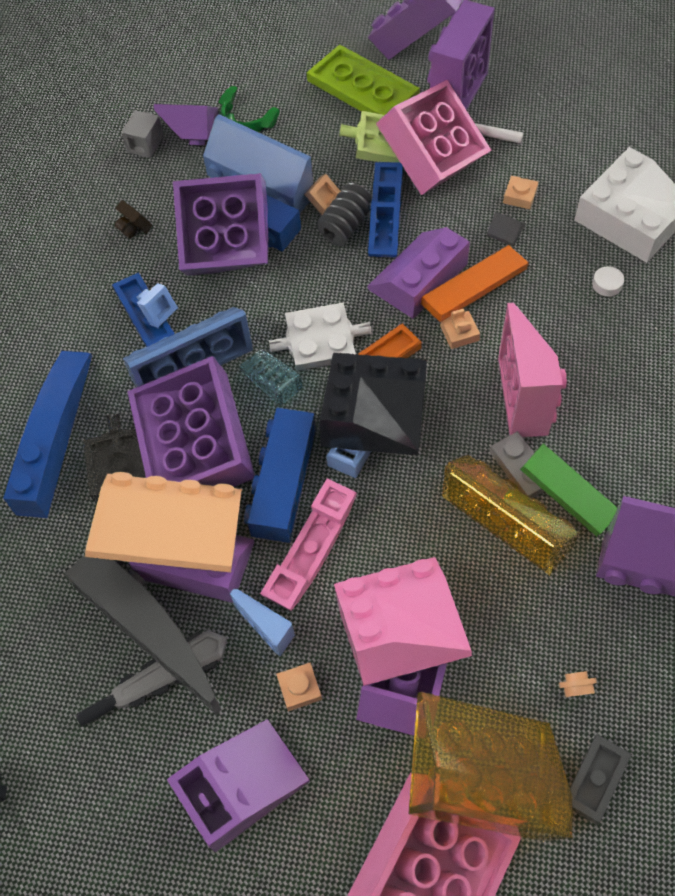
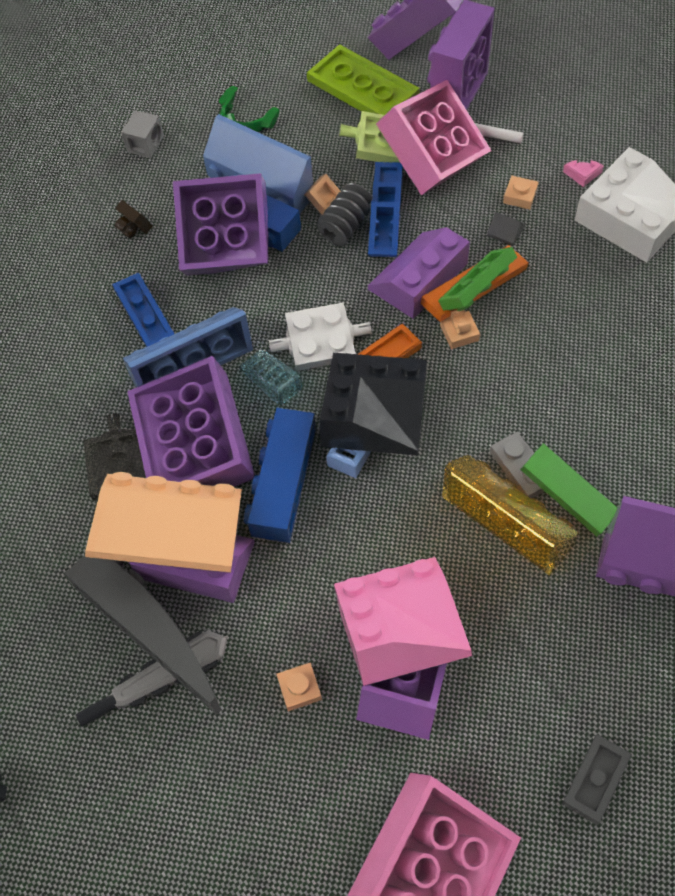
blue slope [3,351,92,518] -> none
light blue tile [136,283,178,328] -> none
medium lavender slope [154,104,218,145] -> none
medium lavender slope [167,719,310,853] -> none
light blue slope [230,588,295,656] -> none
bright pink slope [260,478,357,611] -> none
clear yellow slope [408,692,572,841] -> none
bright pink slope [498,303,567,437] -> none
light nougat plate [559,671,597,697] -> none
white tile [592,266,624,297] -> none
none -> bright green plate [438,247,517,311]
none -> bright pink tile [563,160,604,187]

